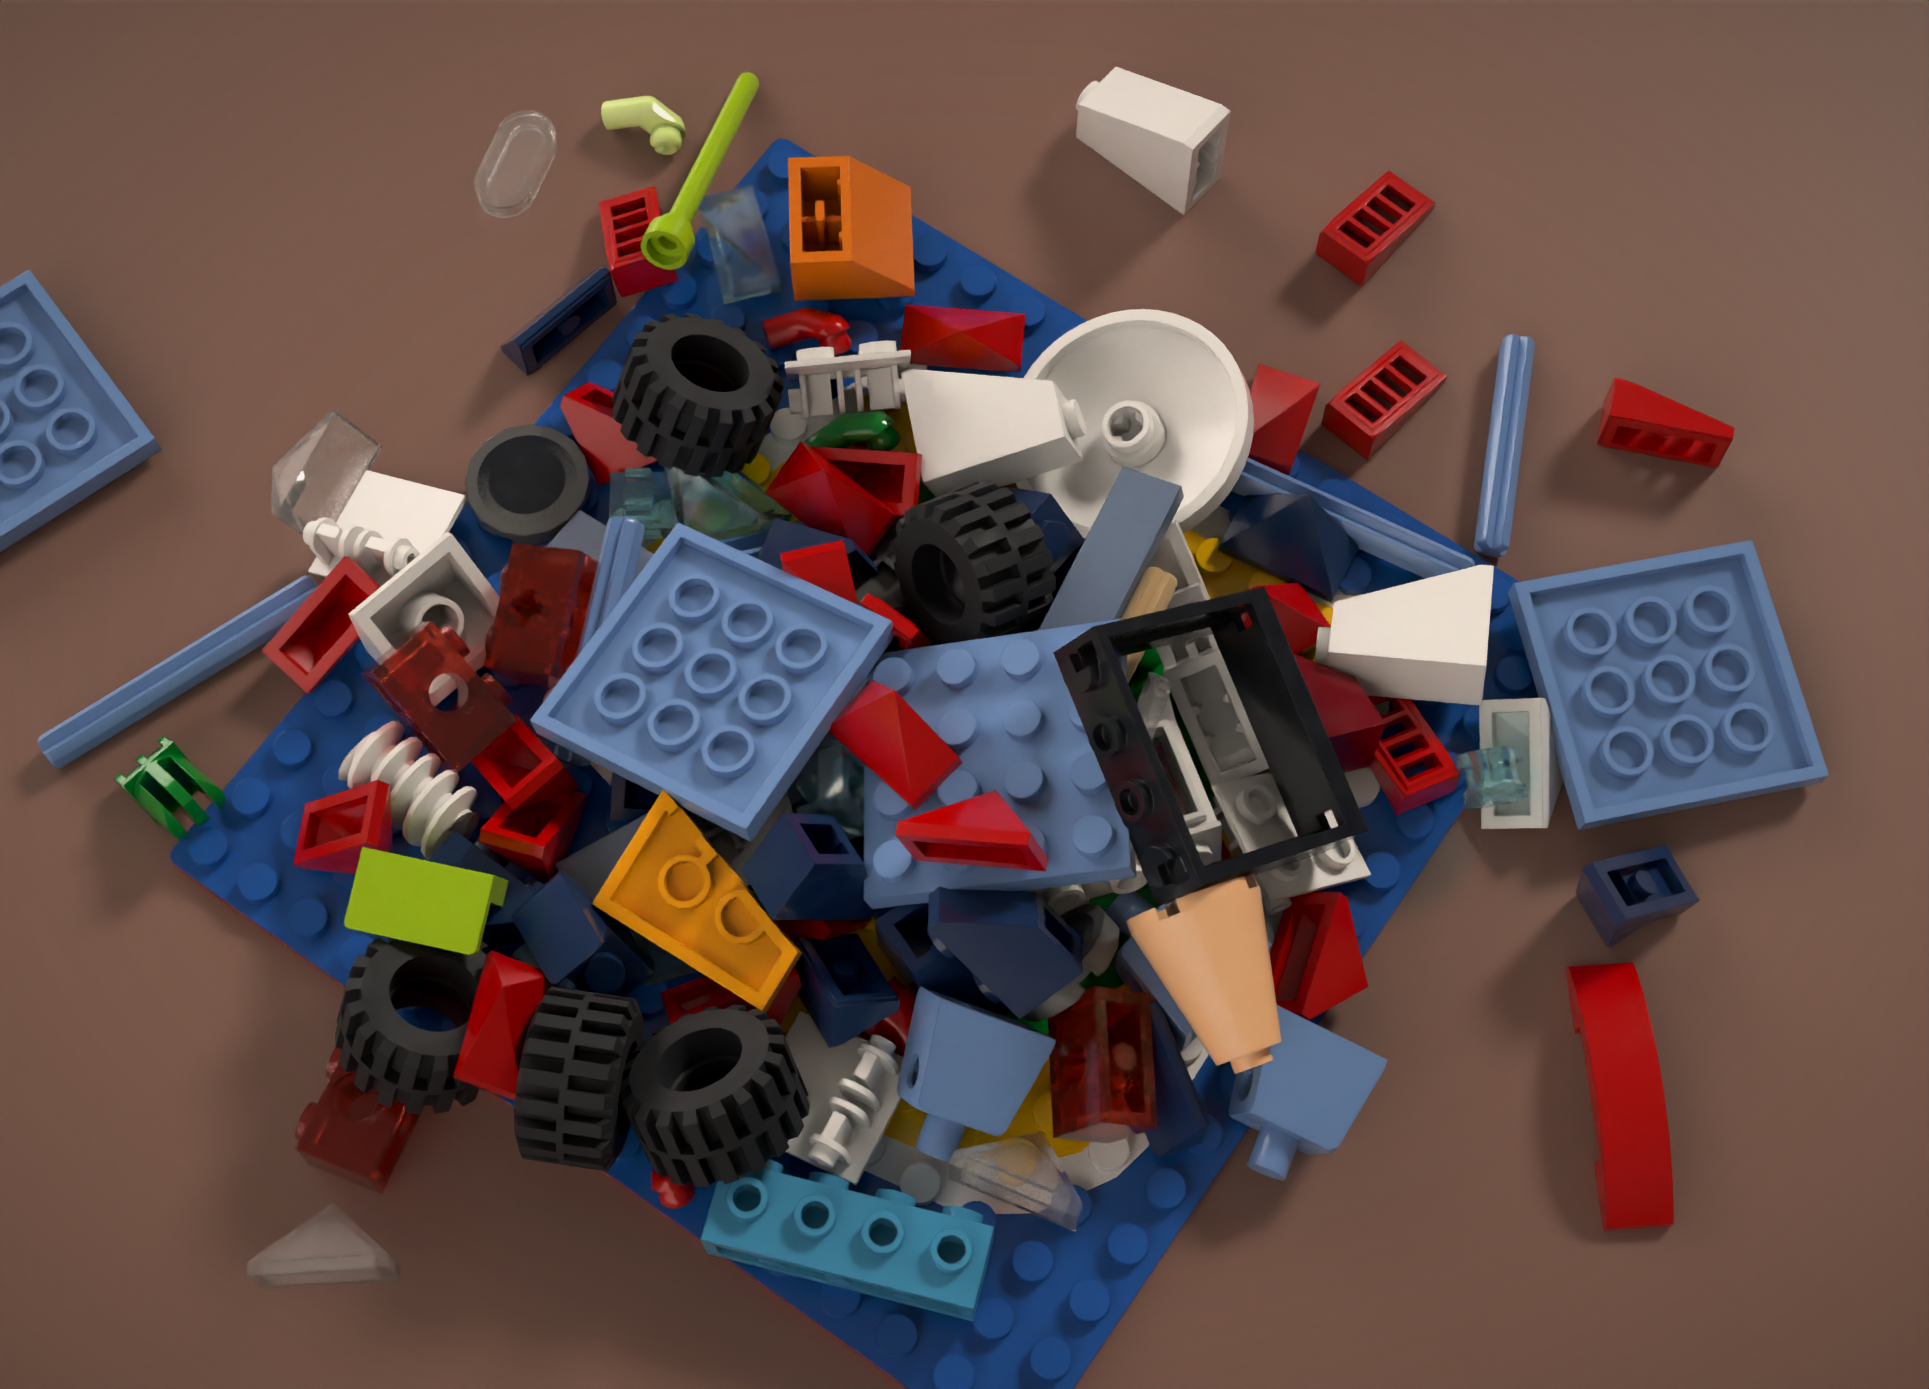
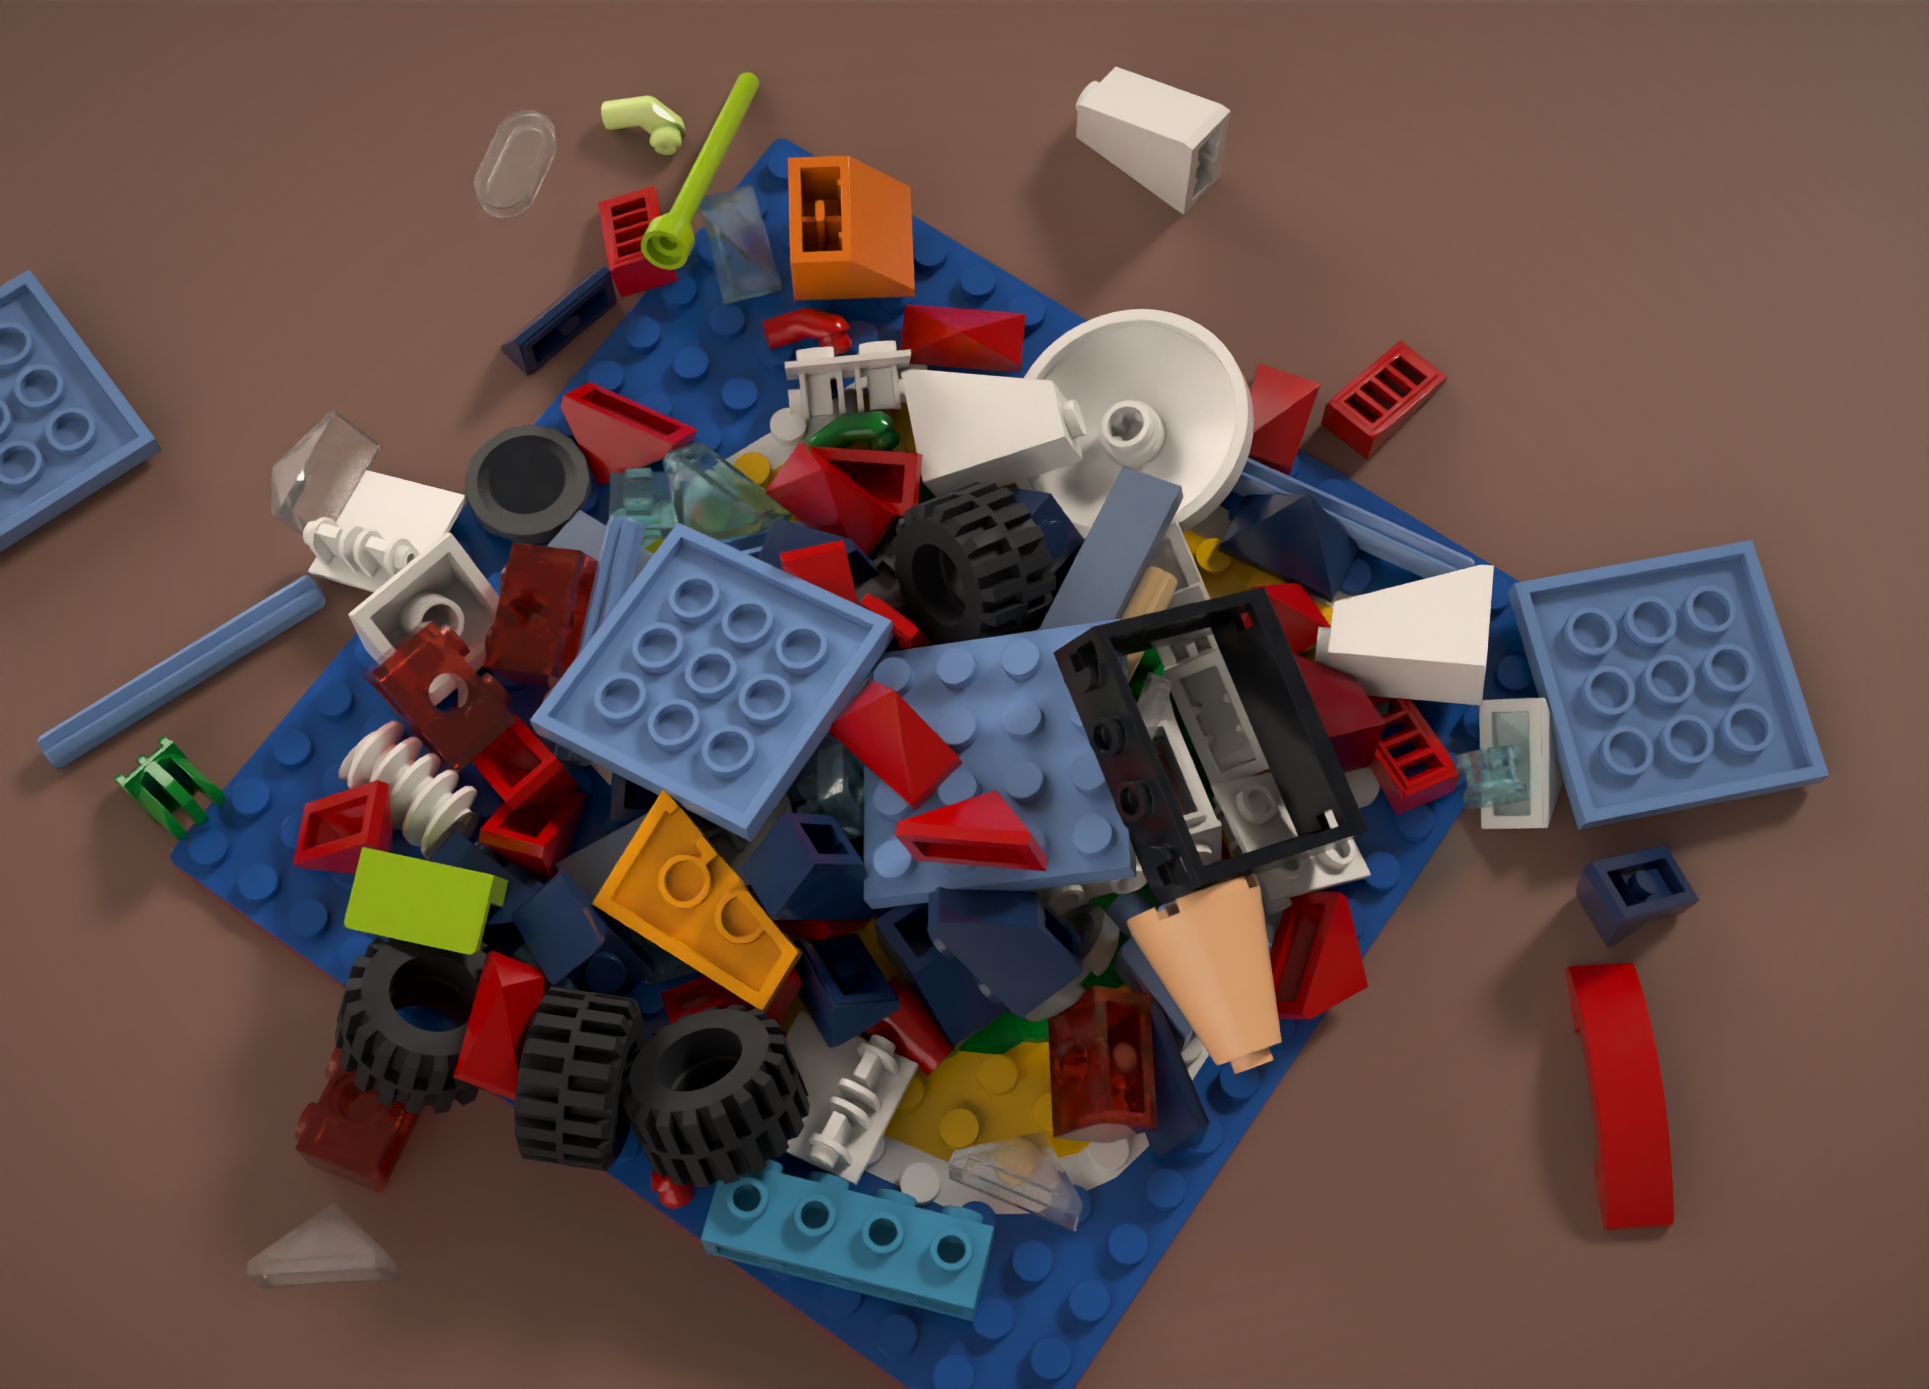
red slope [262,556,381,694] -> none
black tyre [612,313,784,478] -> none
medium blue torso [897,986,1056,1162] -> none
medium blue torso [1229,1005,1388,1181] -> none
red slope [1315,170,1435,286] -> none
medium blue axle [1474,334,1535,558] -> none
red slope [1597,377,1735,468] -> none

